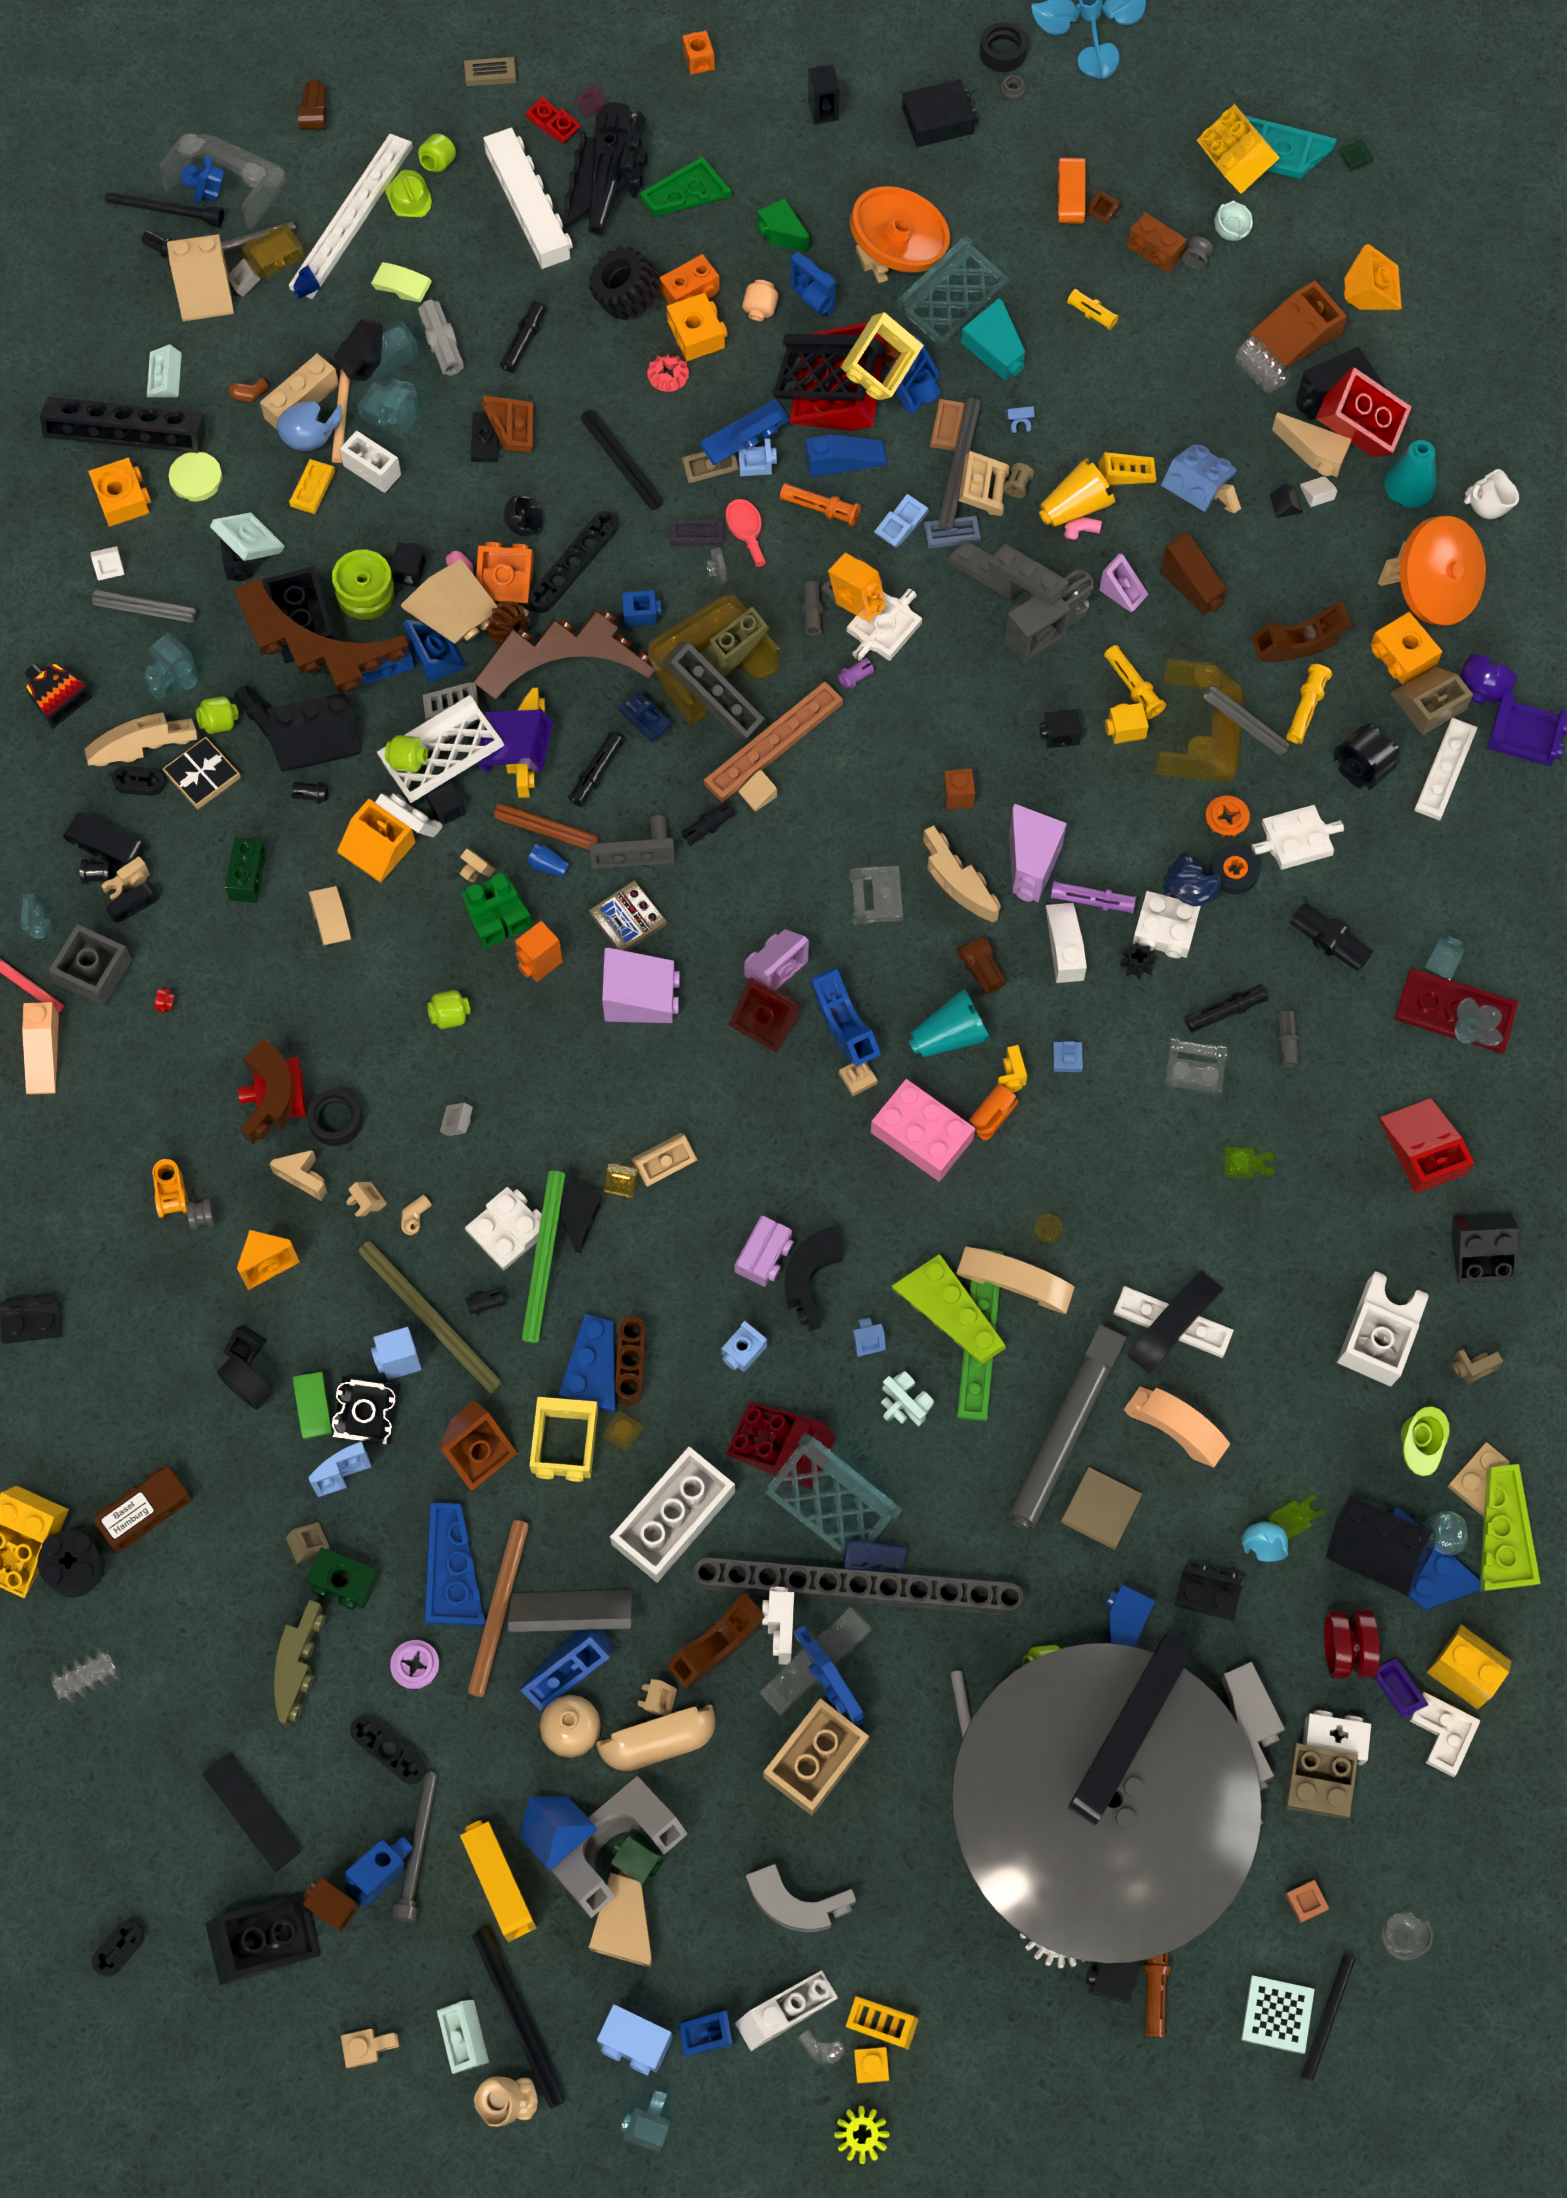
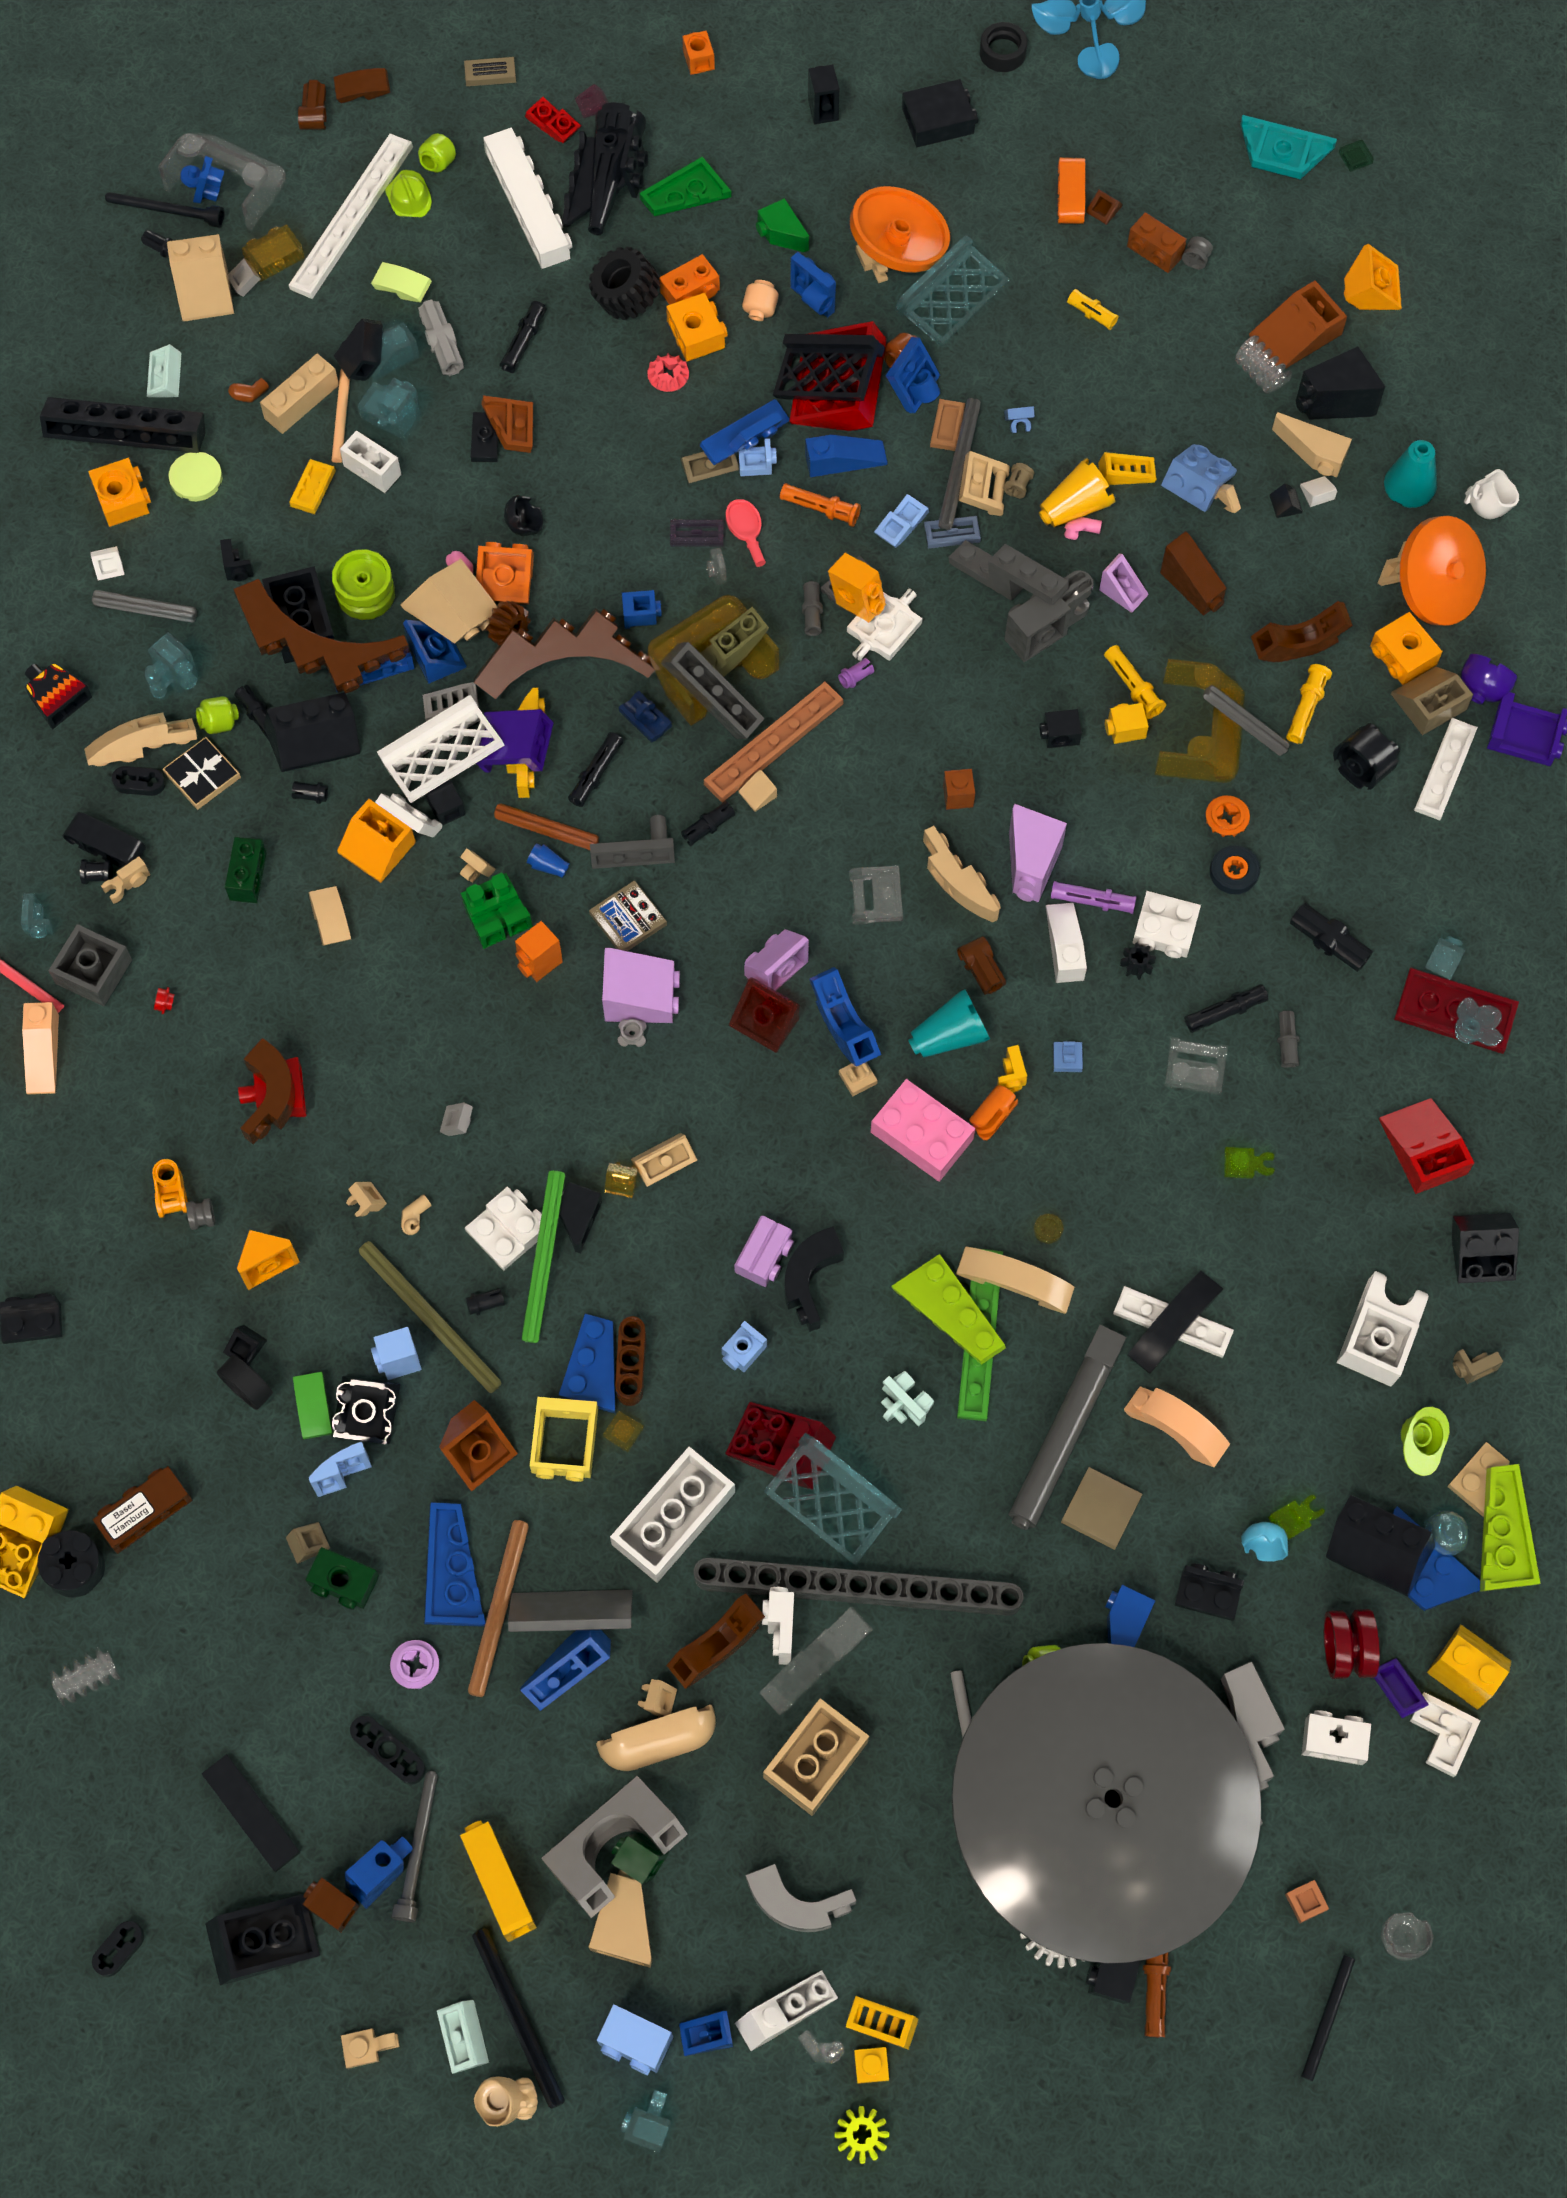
black beam [106,882,160,923] -> none
light aqua tile [210,512,285,561] -> none
flat silver bar [221,221,296,253] -> none
tan slope [270,1151,327,1201] -> none
olive slope [274,1600,326,1728] -> none
medium blue helmet [276,401,341,451] -> none
clear blue tile [293,265,321,300] -> none
black tyre [306,1089,363,1146] -> none
lime head [385,735,428,772] -> none
black brick [390,542,426,587] -> none
lime head [427,990,470,1030] -> none
blue slope [520,1796,598,1871] -> none
black beam [529,511,618,613] -> none
tan cylinder [539,1694,601,1758] -> none
black axle [581,409,663,511] -> none
blue wing [793,1625,864,1727] -> none
light yellow window [840,312,924,400] -> none
dark blue plate [841,1538,906,1574] -> none
medium blue tile [853,1317,886,1357] -> none
teal slope [961,298,1025,381] -> none
dark grey plate [1000,75,1026,100] -> none
black beam [1067,1631,1194,1826] -> none
dark blue hair [1163,853,1221,907] -> none
yellow slope [1197,104,1280,194] -> none
light aqua hair [1214,201,1253,241] -> none
light aqua tile [1241,1975,1315,2054] -> none
white plate [1251,805,1344,870] -> none
dark tan slope [1283,1743,1358,1819] -> none
red slope [1316,367,1412,457] -> none
none -> reddish brown slope [334,68,390,103]
none -> light grey plate [618,1019,646,1047]

